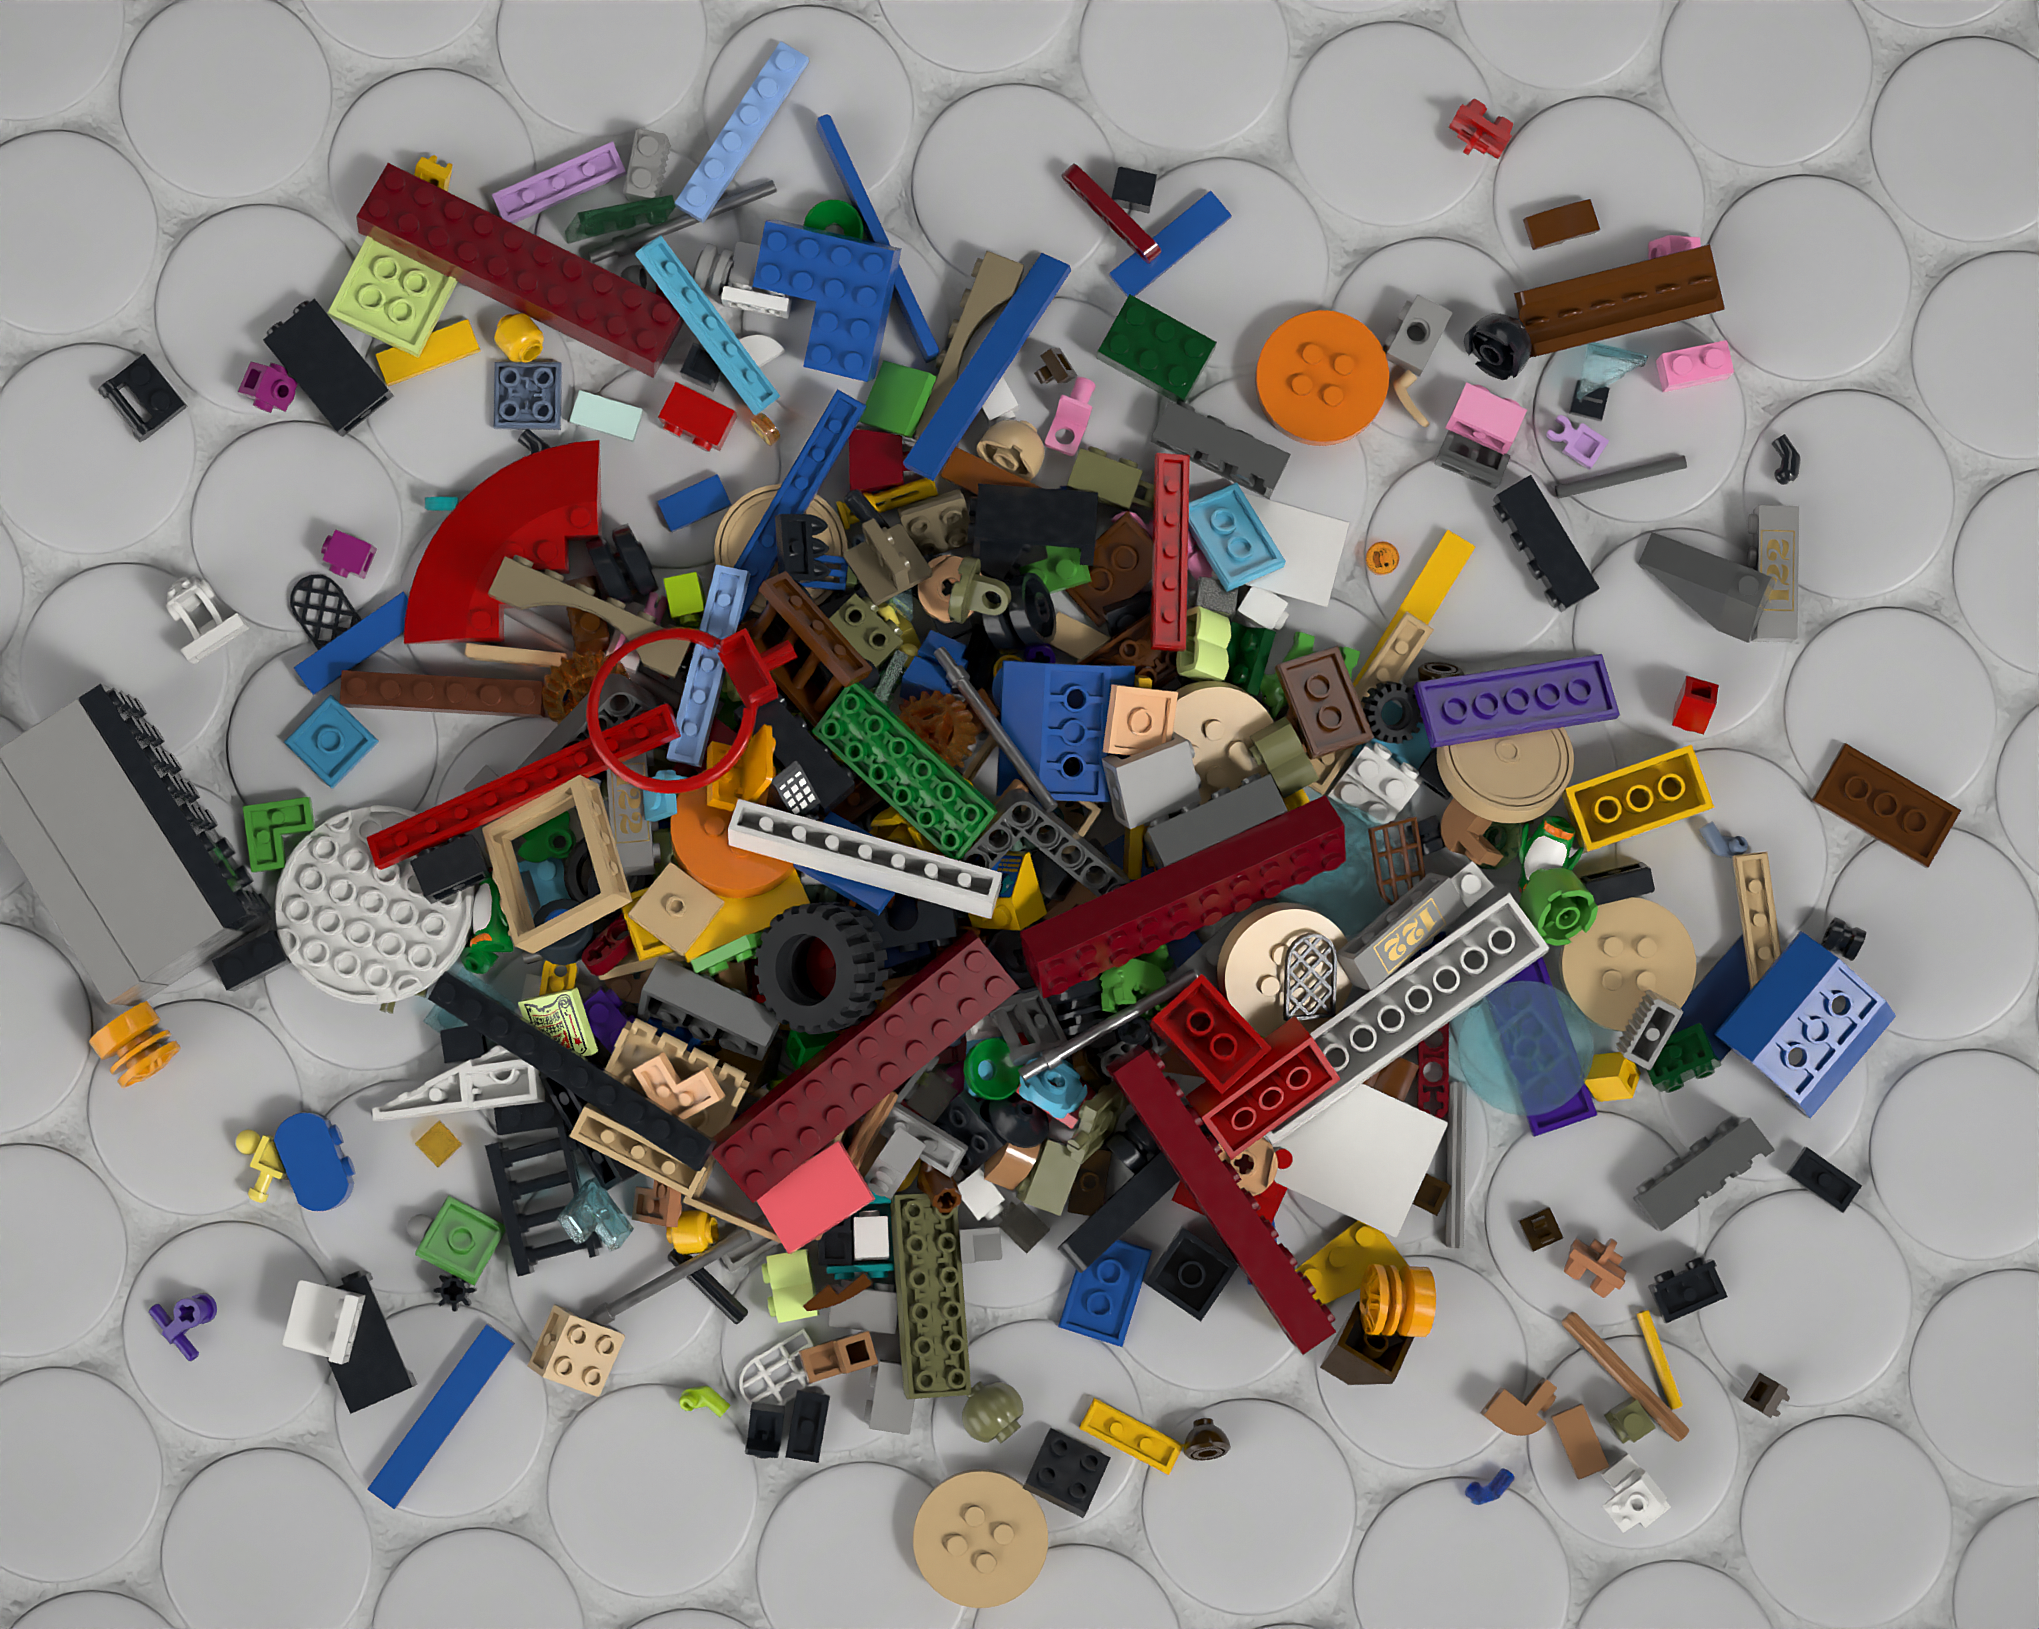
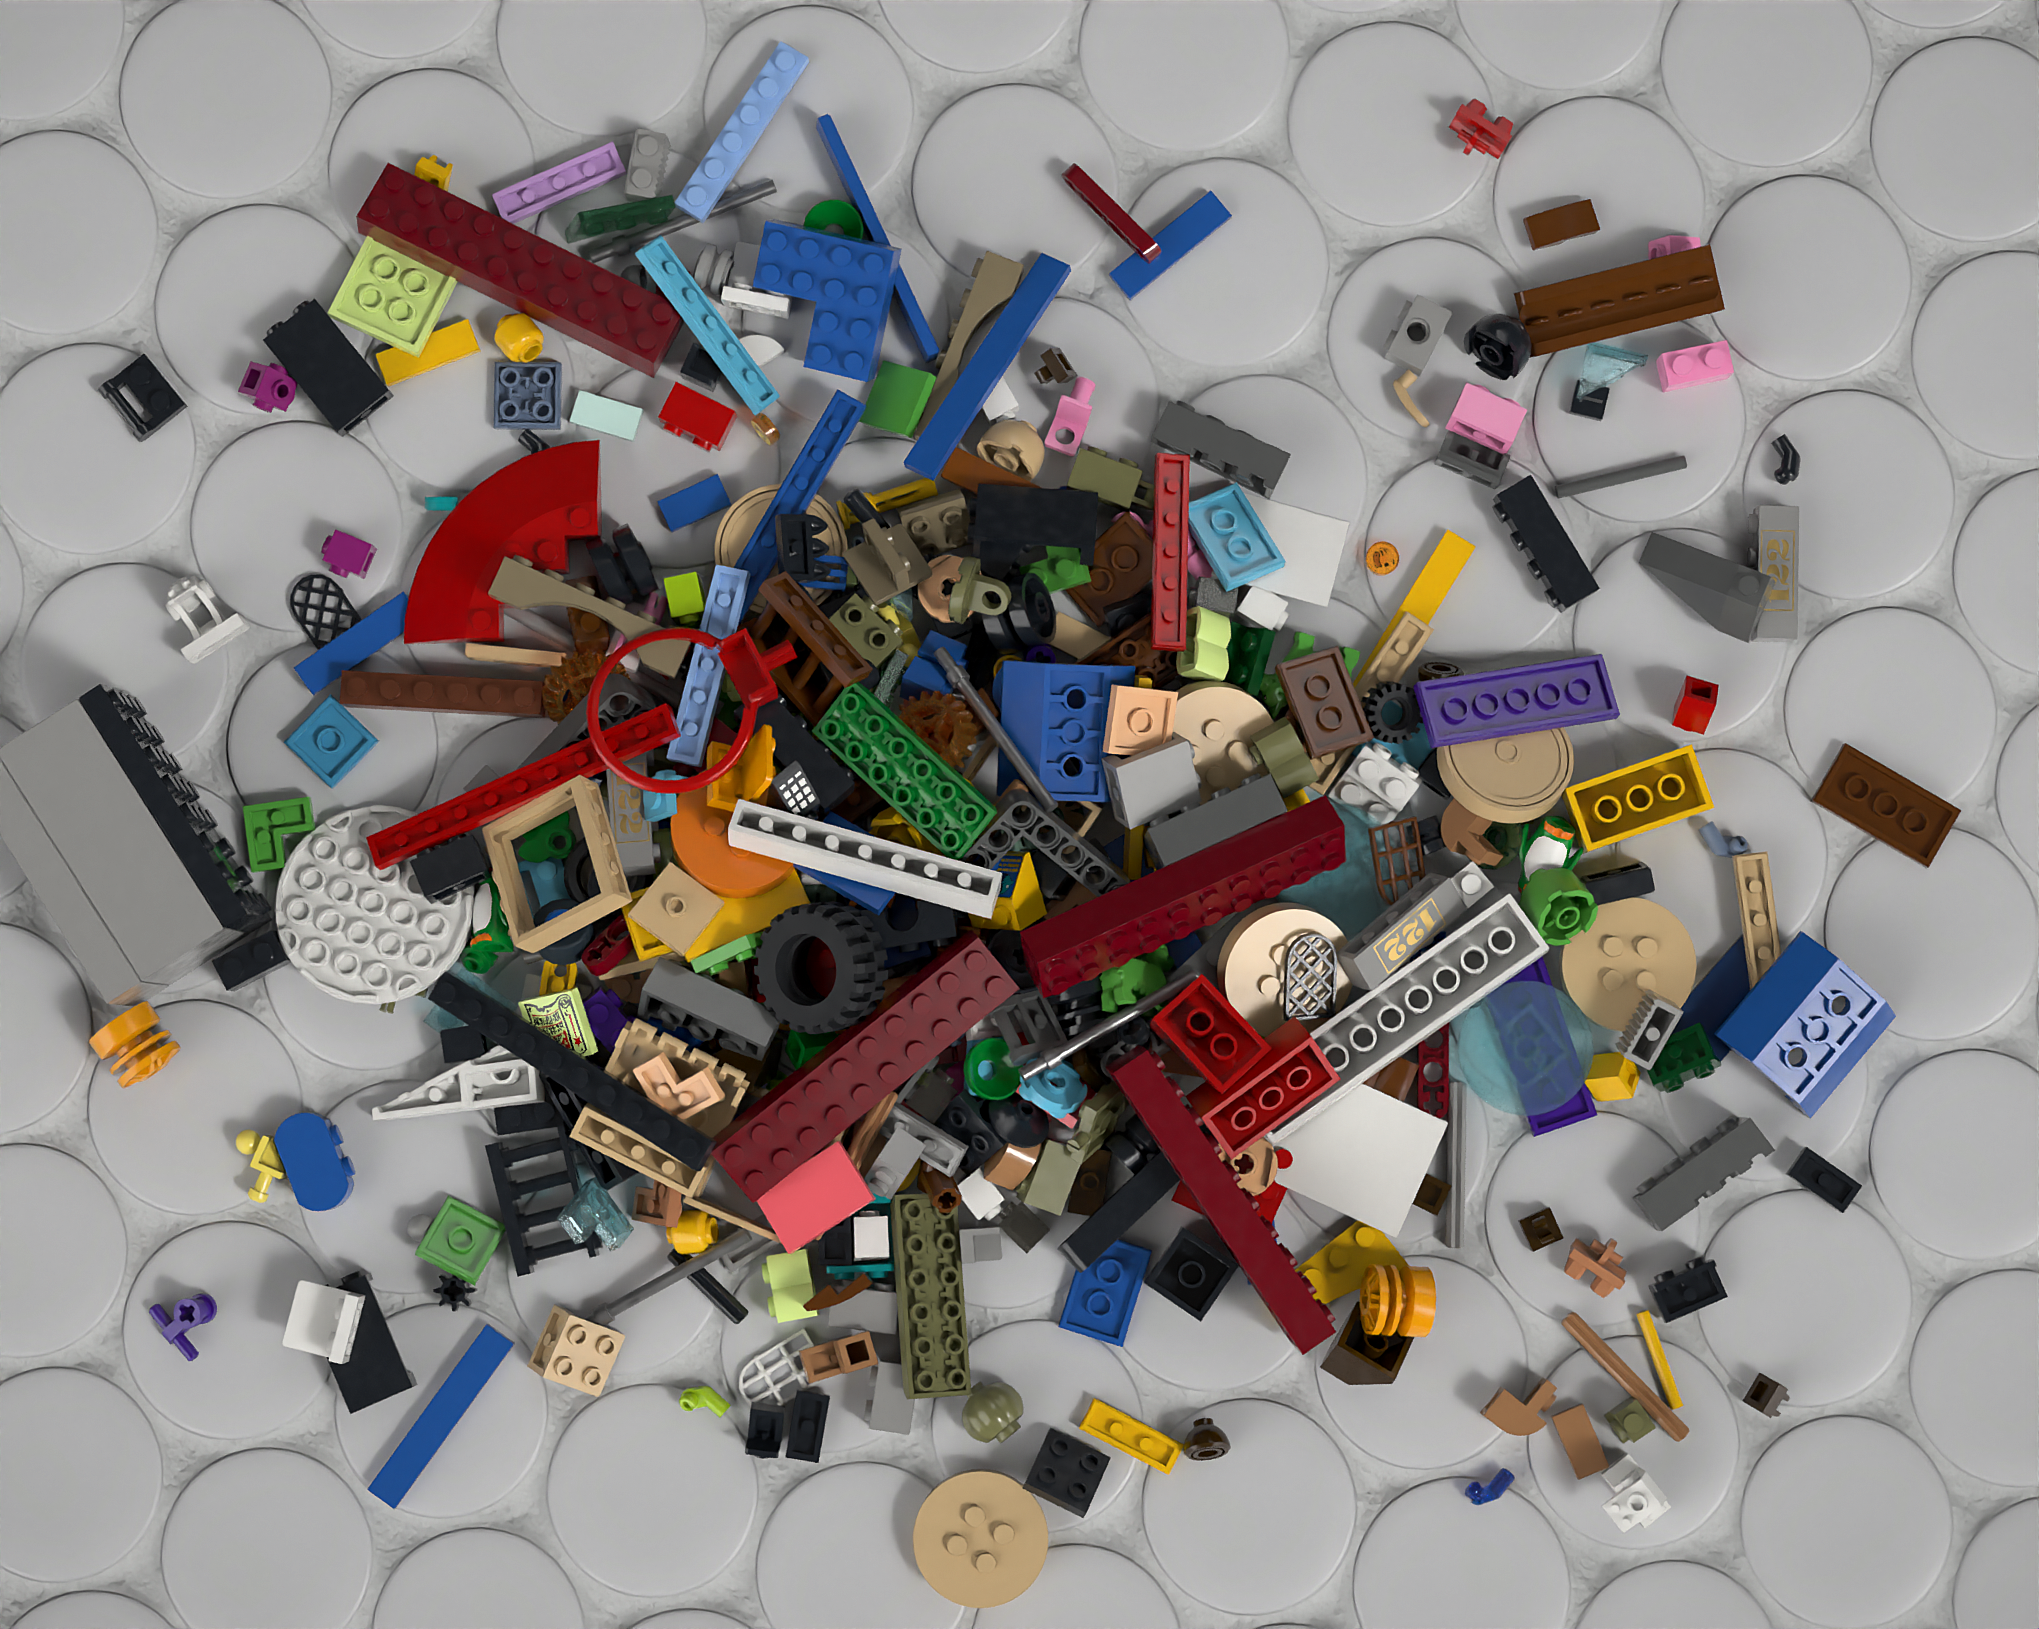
clear yellow tile [415,1120,464,1168] -> none
dark red torso [849,428,911,493] -> none
dark green brick [1097,294,1217,403] -> none
black panel [1111,167,1157,213] -> none
orange brick [1255,310,1389,446] -> none
lavender plate [1546,415,1609,470] -> none
black wheel [1821,917,1866,961] -> none

